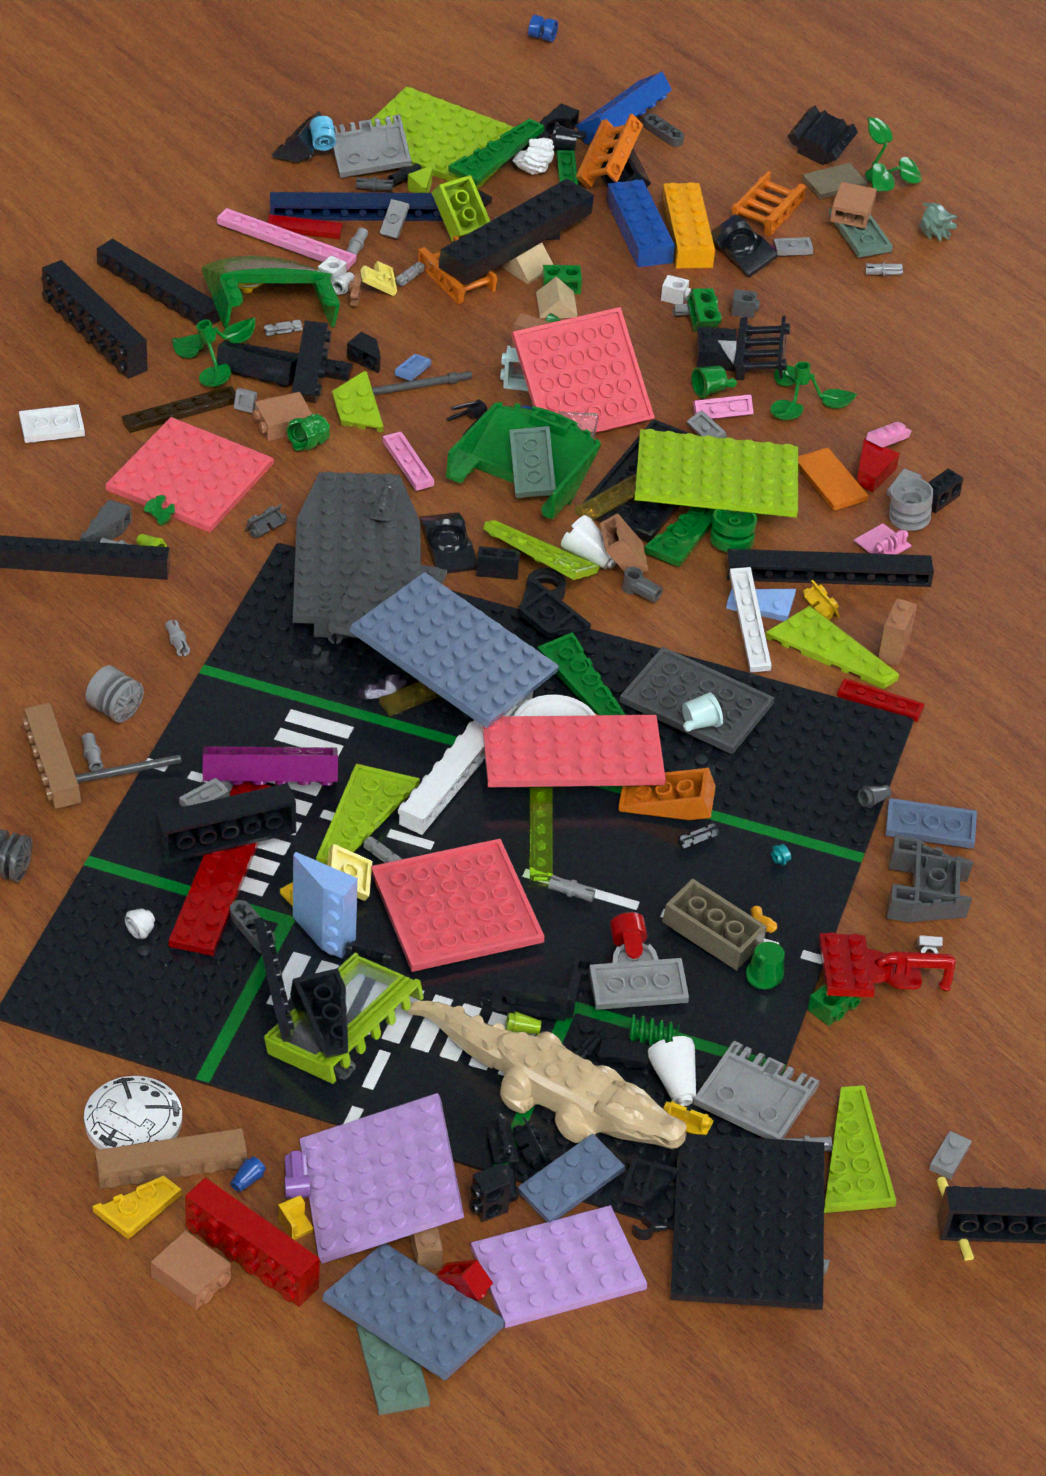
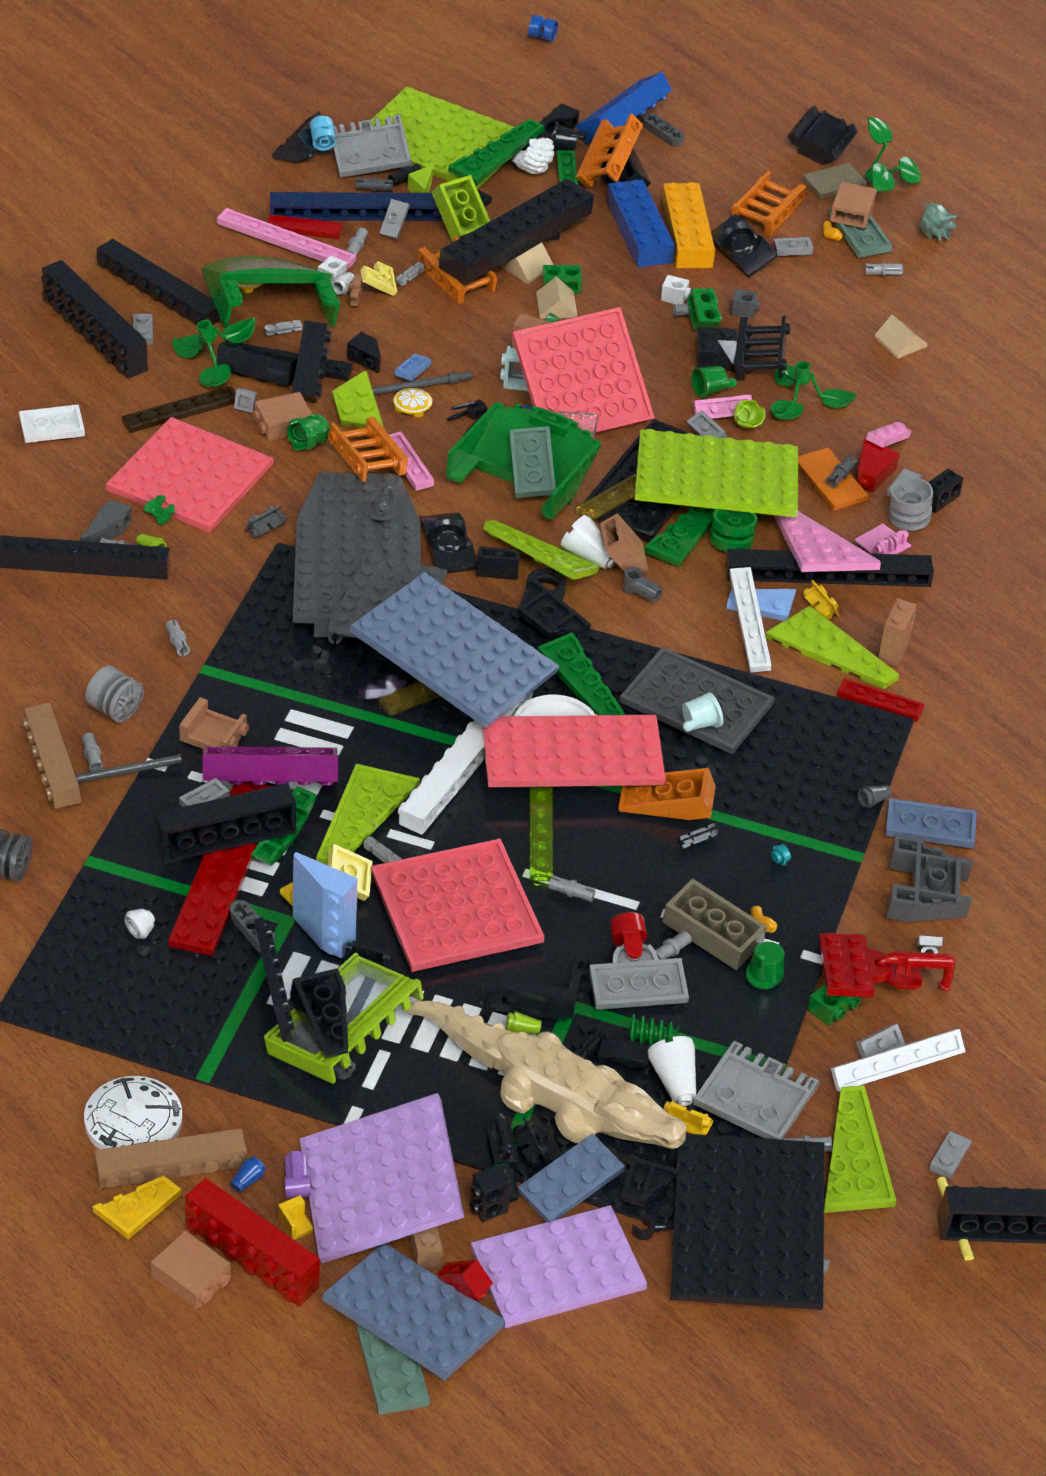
none -> light grey plate [133,313,153,344]
none -> nougat panel [179,697,249,749]
none -> green slope [251,786,317,865]
none -> orange fence [328,417,408,482]
none -> dish [393,388,432,417]
none -> light grey pin [655,930,692,960]
none -> lime hair [733,400,765,429]
none -> bright pink wing [774,511,881,572]
none -> light orange arm [823,221,843,241]
none -> dark grey pin [826,455,857,488]
none -> white plate [831,1029,965,1091]
none -> light grey plate [856,1023,905,1058]
none -> tan slope [874,314,928,359]

